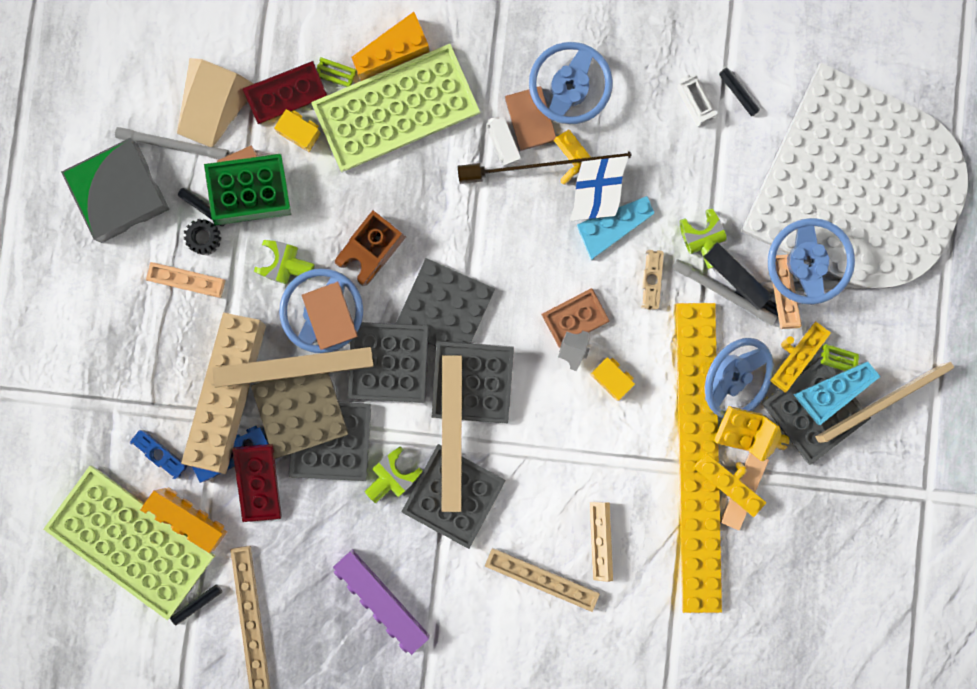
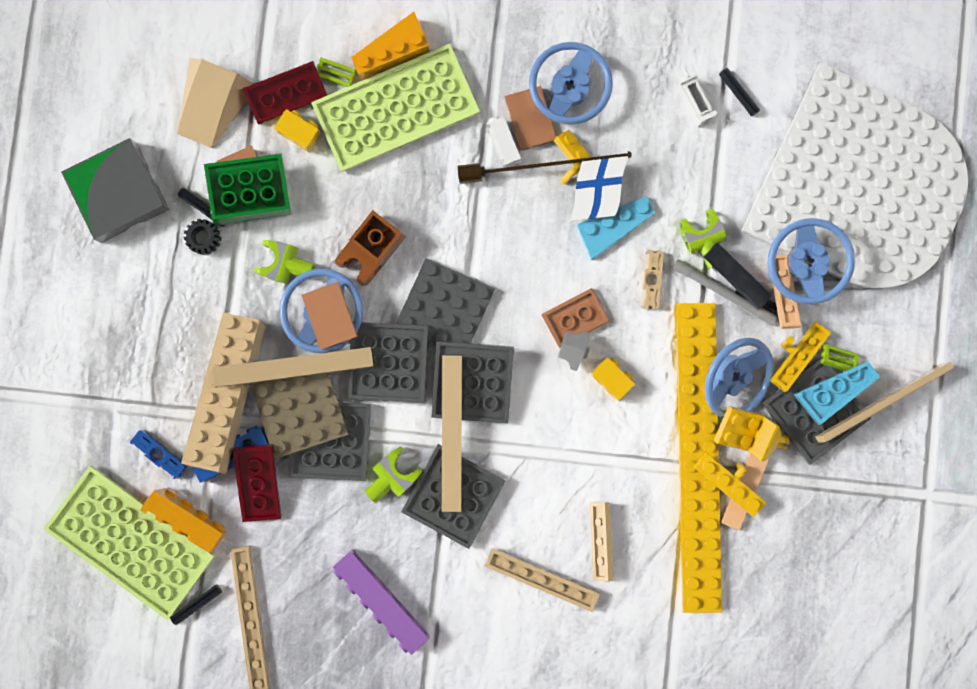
light grey piece [115,127,229,160] -> none
light nougat tile [146,262,226,298] -> none

